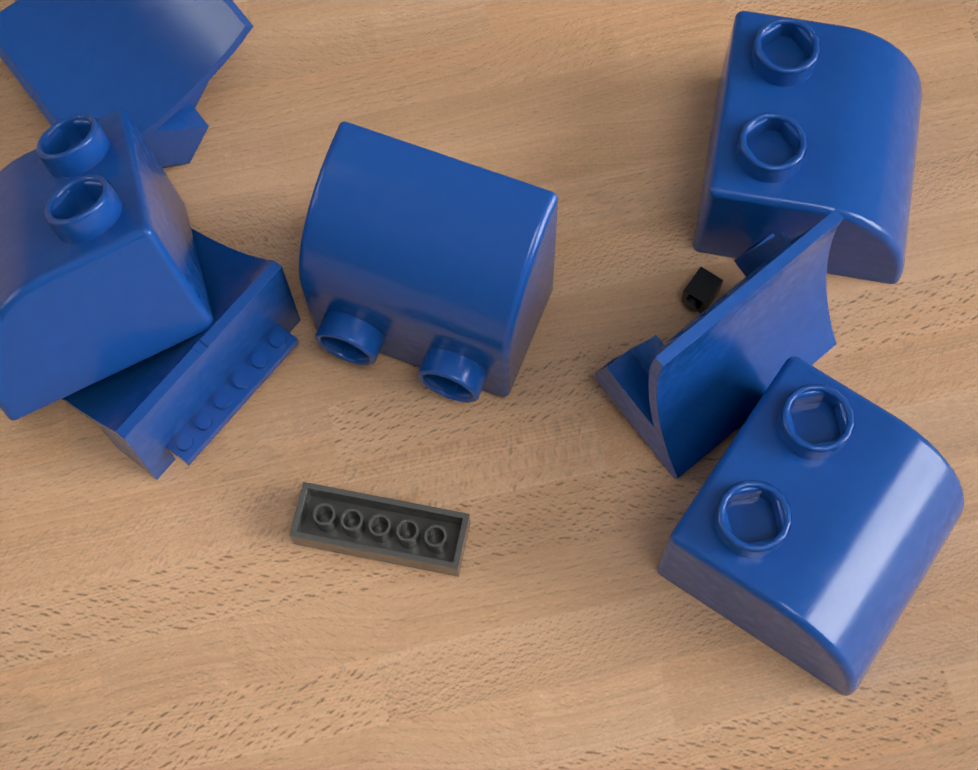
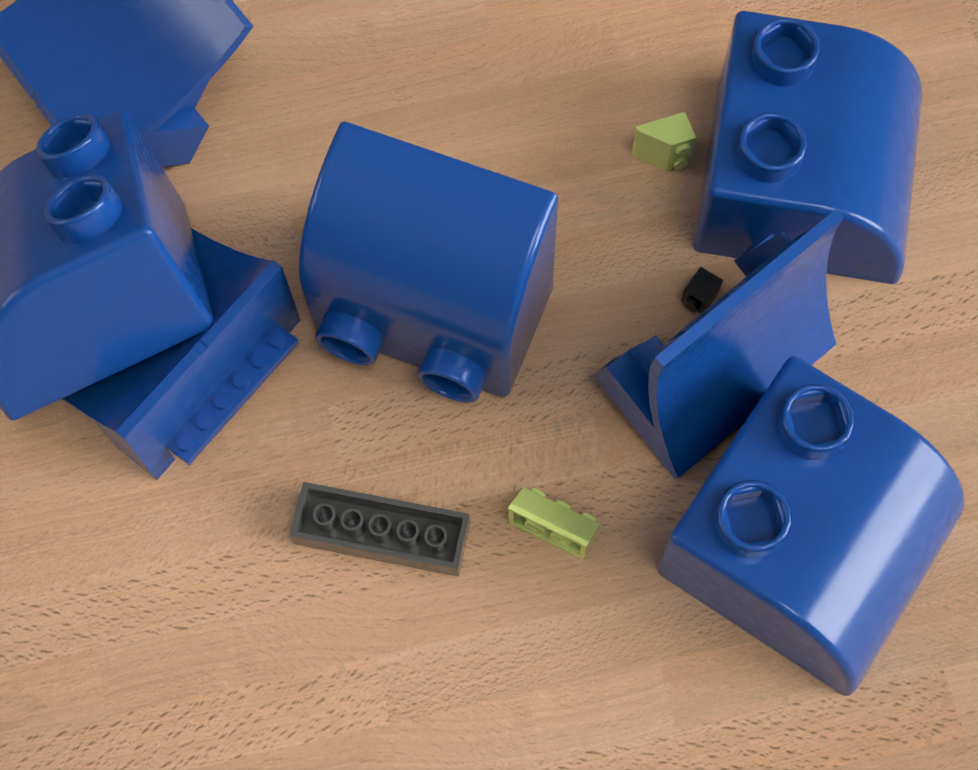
none -> yellowish green slope [508,487,600,560]
none -> yellowish green slope [632,112,696,171]

